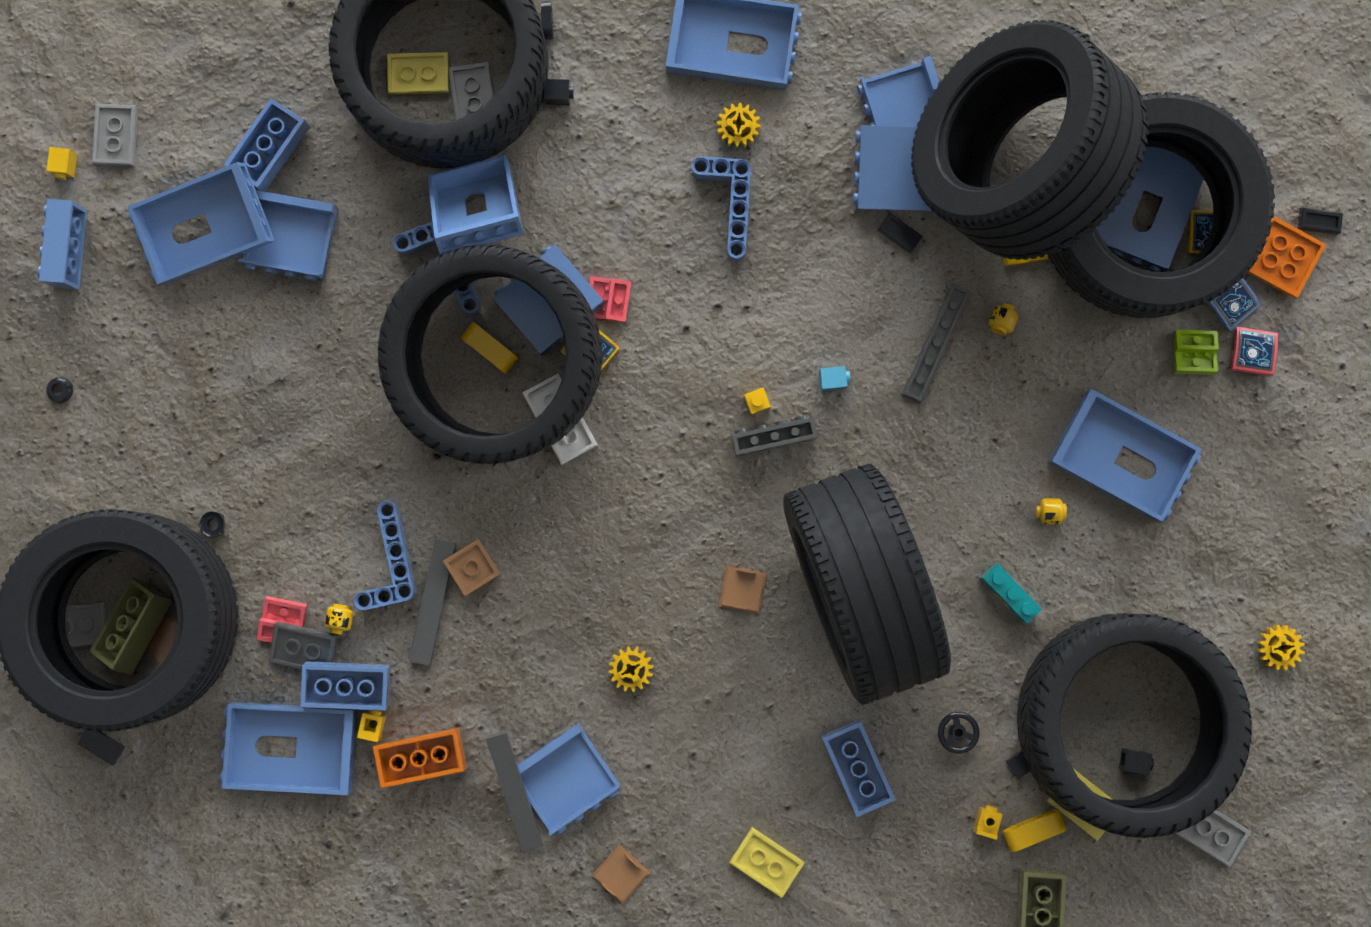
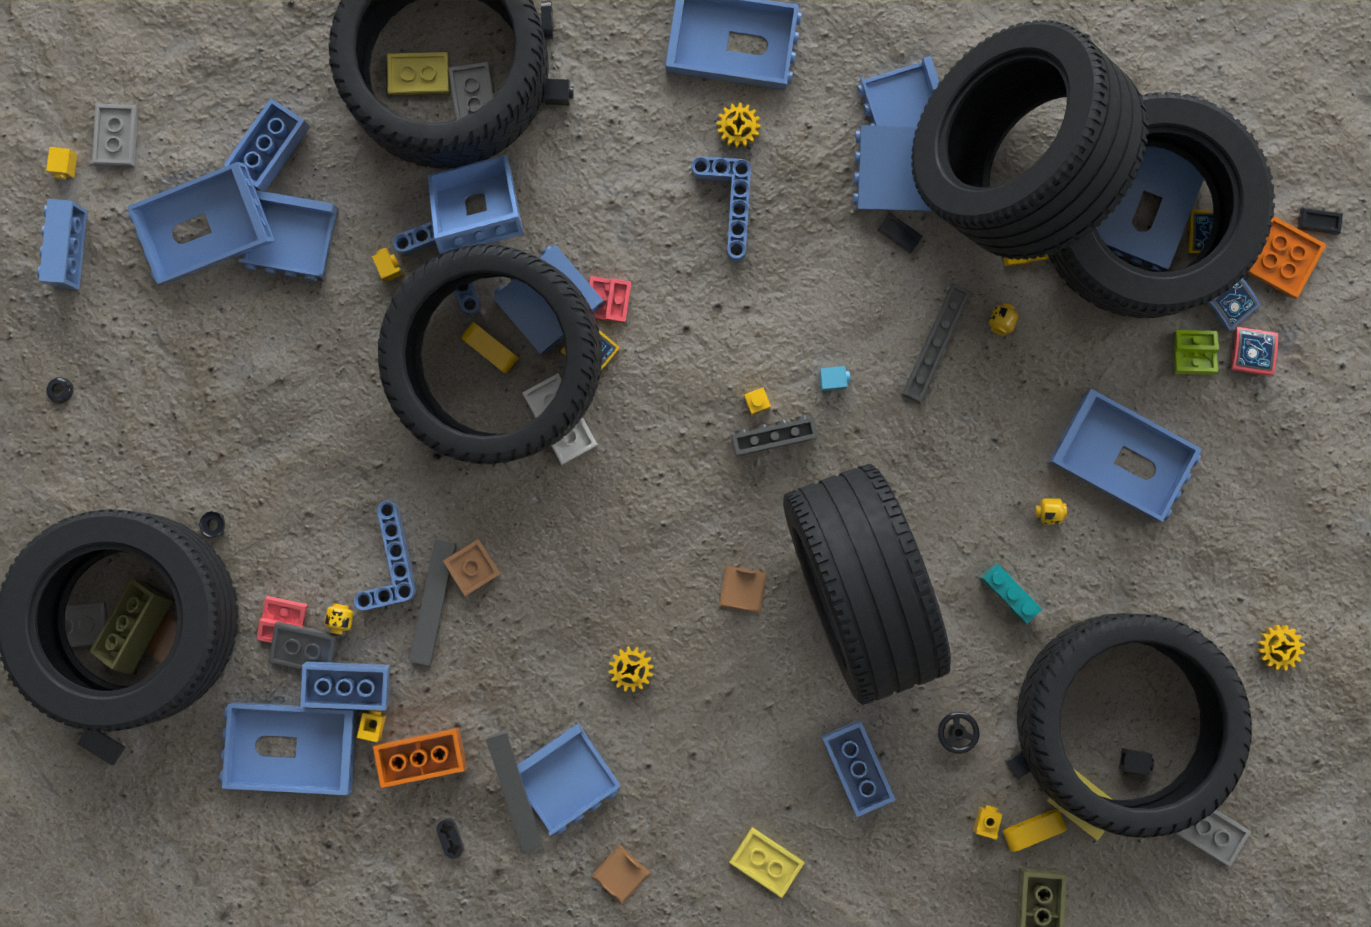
none -> yellow brick [372,248,404,282]
none -> black beam [436,818,464,859]

